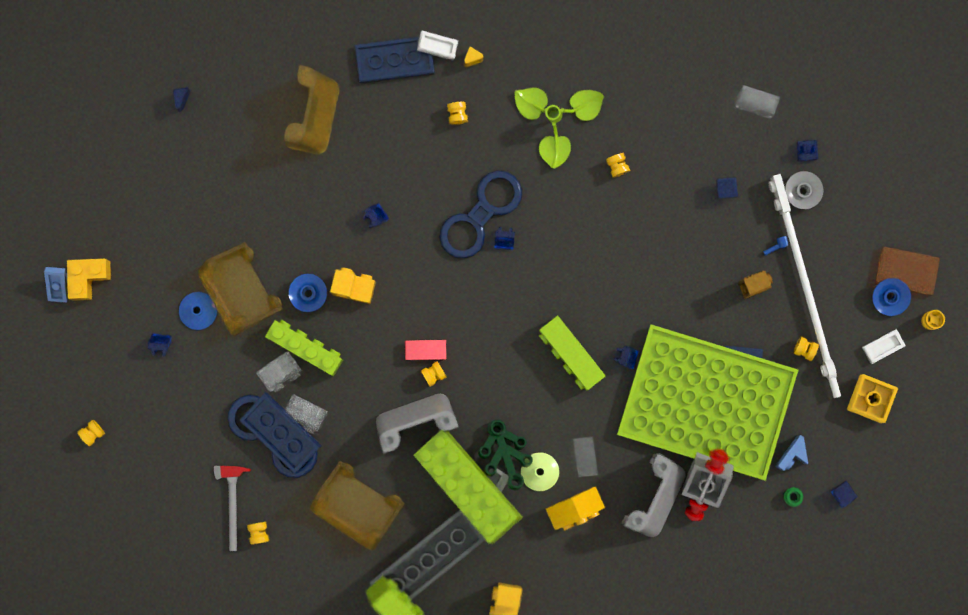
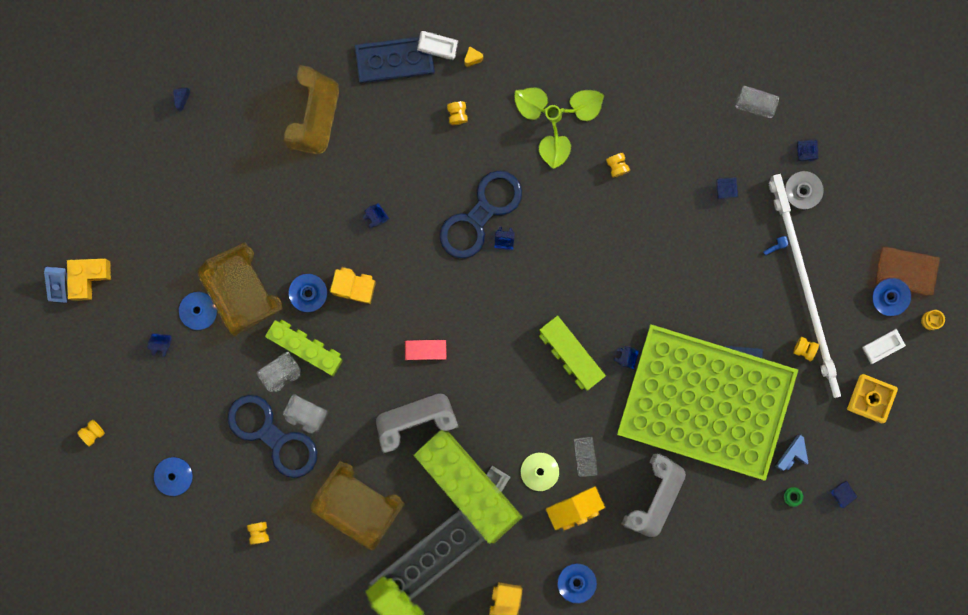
light grey piece [214,466,251,551] -> none
dark blue tile [240,392,322,474] -> none
yellow wheel [421,361,447,387] -> none
dark green plant [478,420,533,491] -> none
light grey brick [682,449,734,521] -> none
pearl gold brick [738,270,773,299] -> none
none -> blue dish [154,457,193,496]
none -> blue dish [558,564,597,603]

